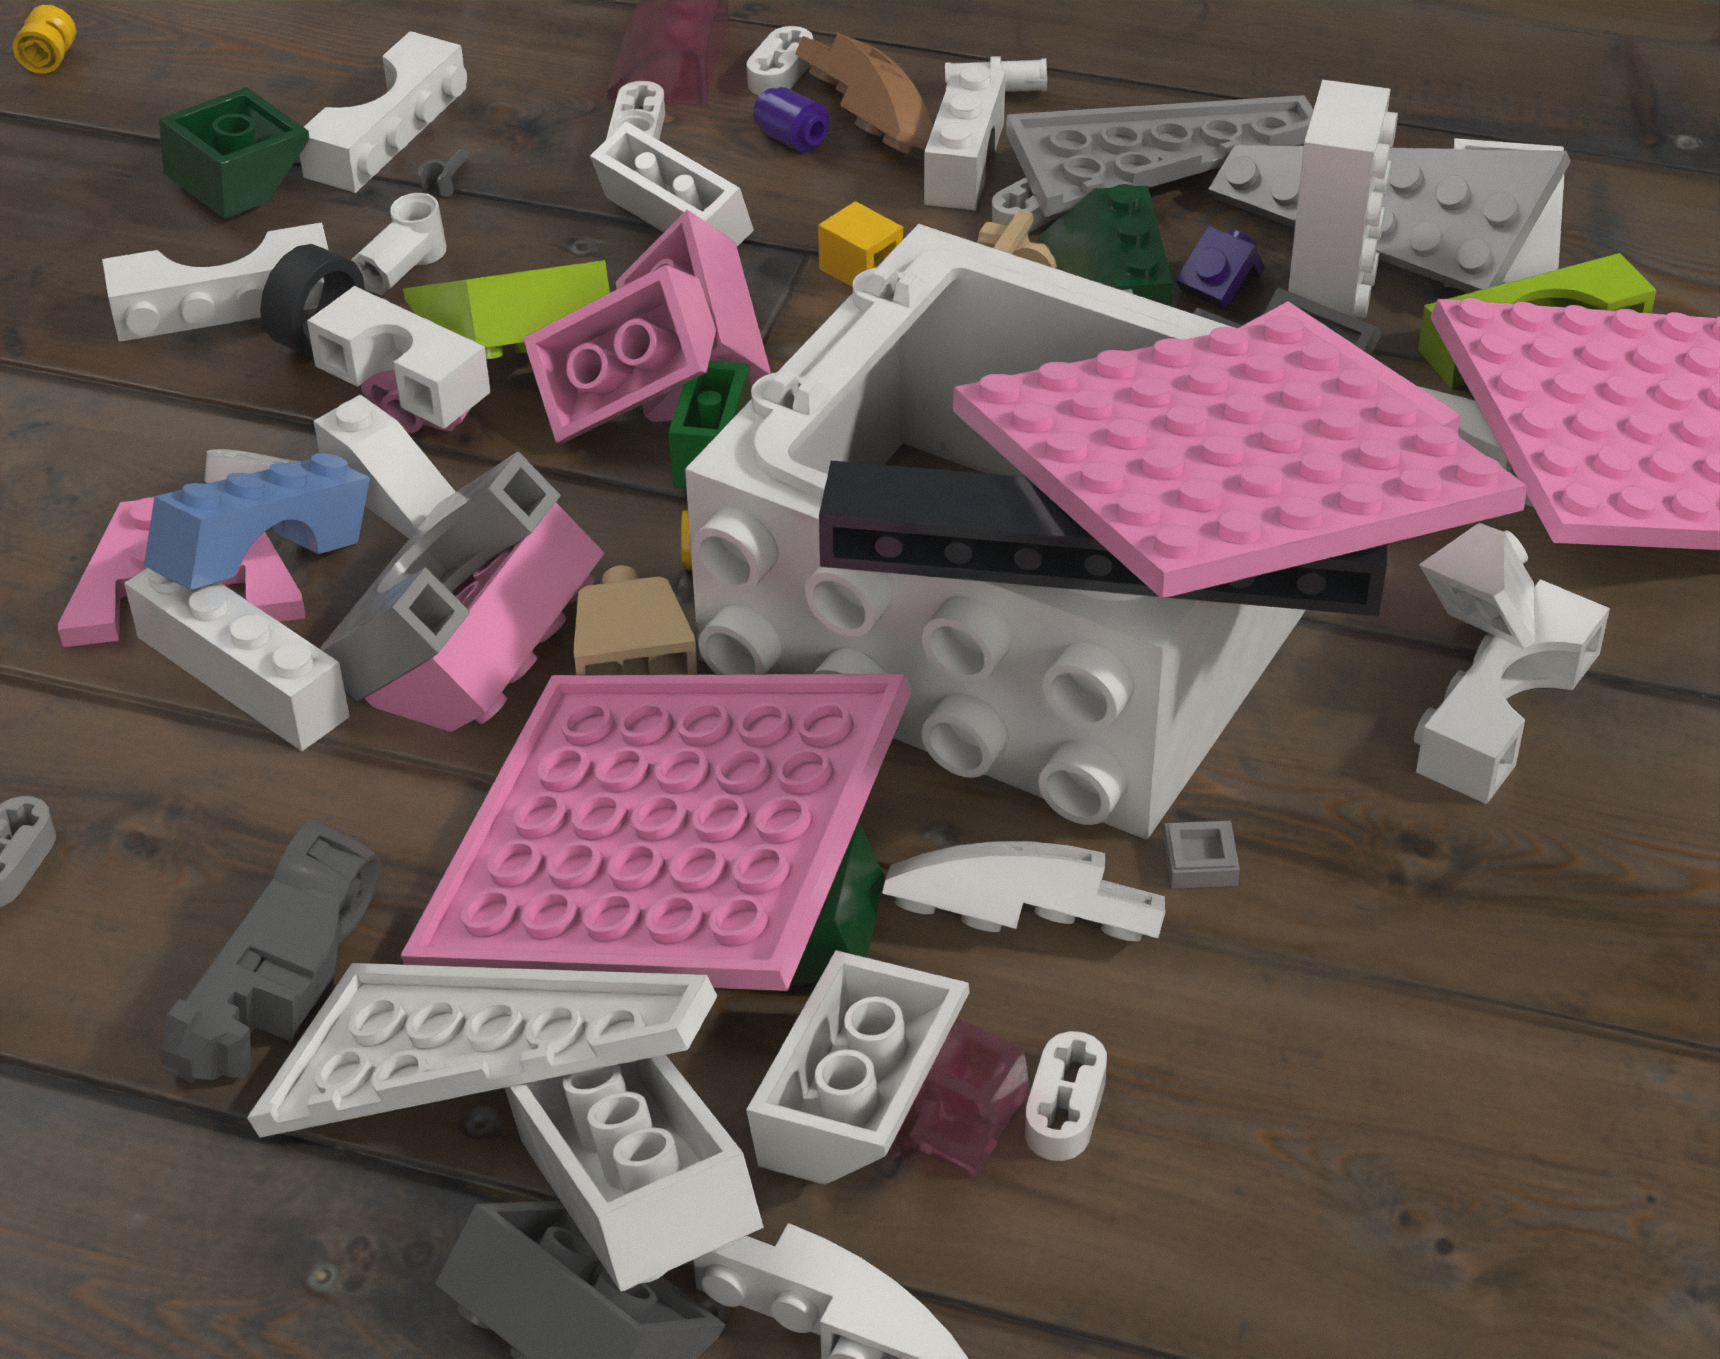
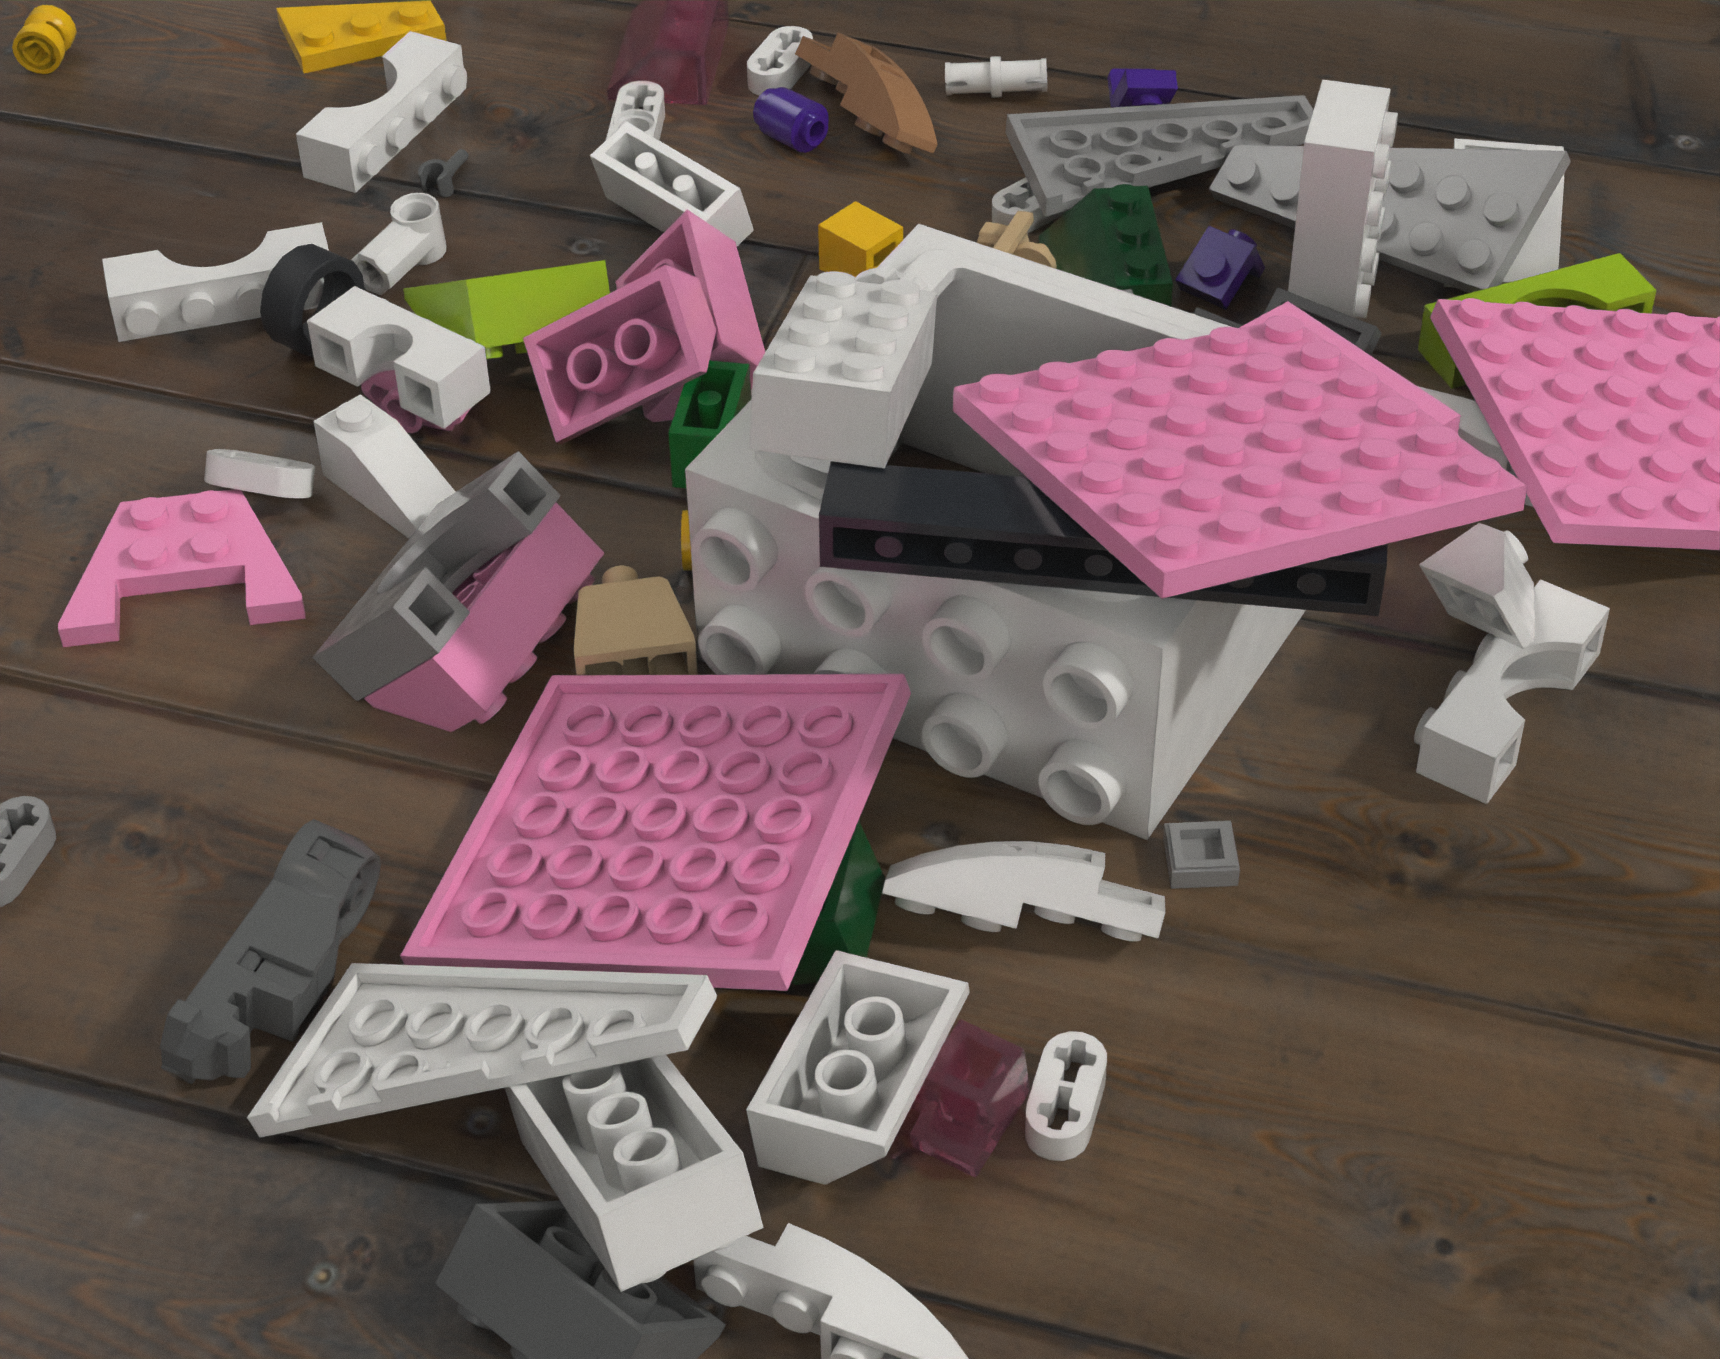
white brick [124,568,350,752] -> none
medium blue arch [144,453,370,590] -> none
dark green slope [159,87,309,219] -> none
white arch [924,65,1005,211] -> none
none -> yellow wing [276,0,446,74]
none -> white brick [749,271,937,469]
none -> dark purple bracket [1107,68,1178,108]

